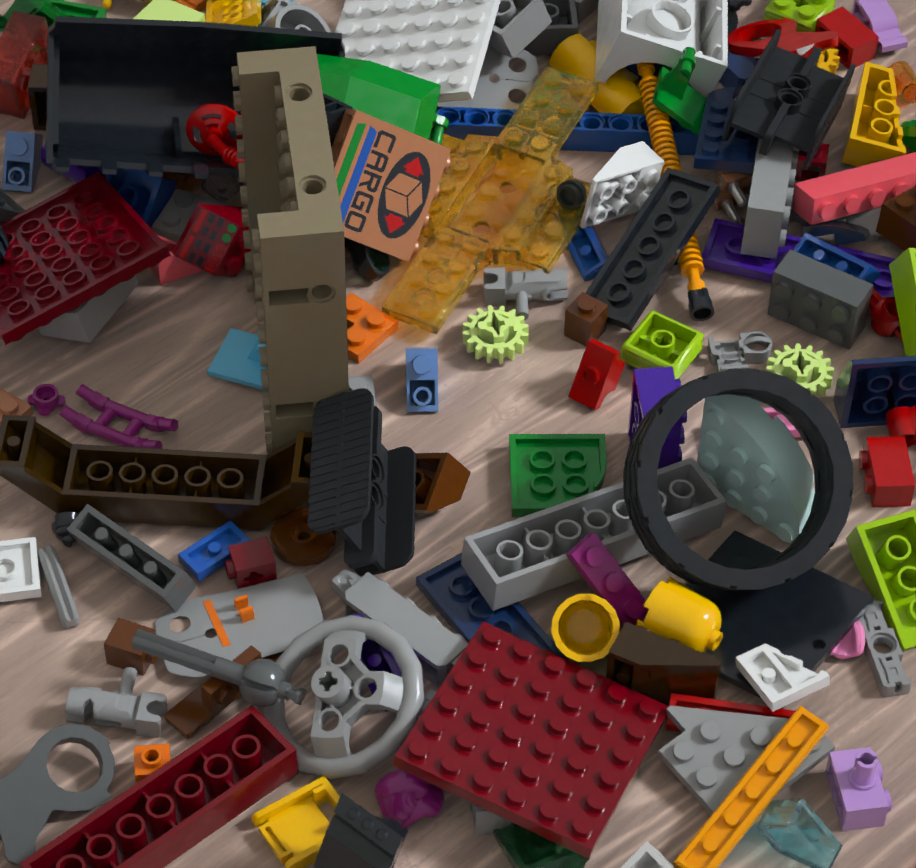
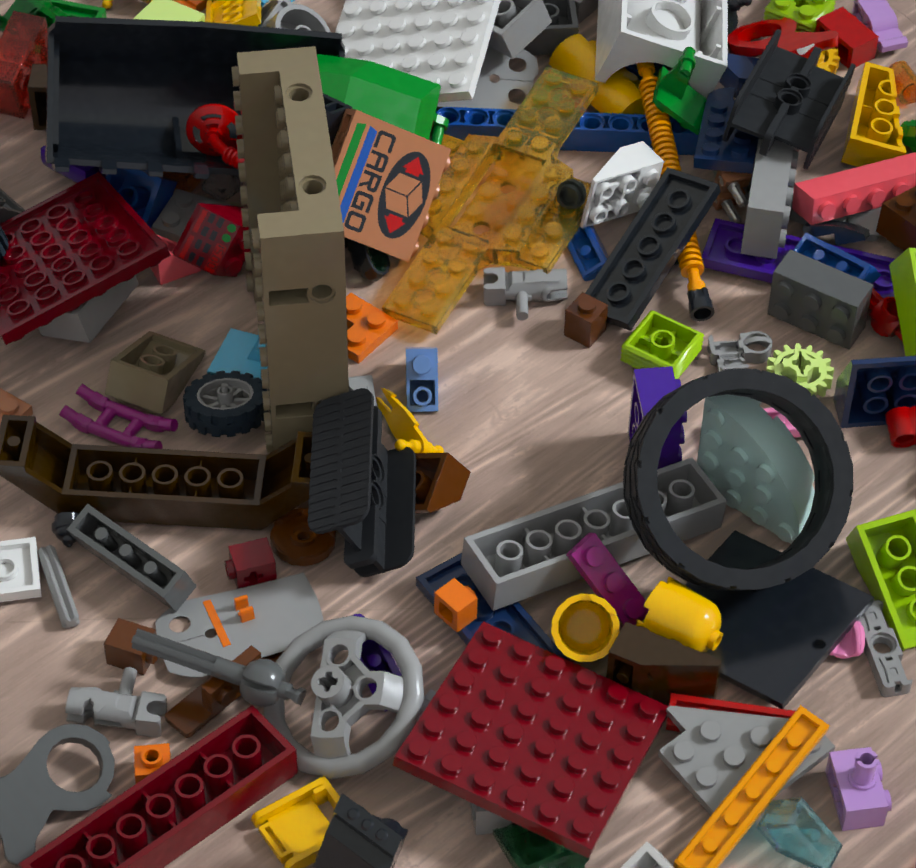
medium blue slope [2,131,43,192] -> none
magenta plate [28,384,66,416] -> none
blue plate [178,520,251,582] -> none
light grey hinge [331,569,468,686] -> none
magenta hair [374,769,444,829] -> none
yellowish green gear [462,305,529,364] -> none
green plate [509,434,607,517] -> none
red brick [568,339,625,410] -> none
white wing [736,643,830,712] -> none
dark red brick [795,142,830,182] -> none
red brick [859,436,915,507] -> none
none -> dark tan slope [105,331,206,414]
none -> black wheel [183,371,269,437]
none -> yellow piece [376,388,444,453]
none -> orange plate [434,578,478,633]

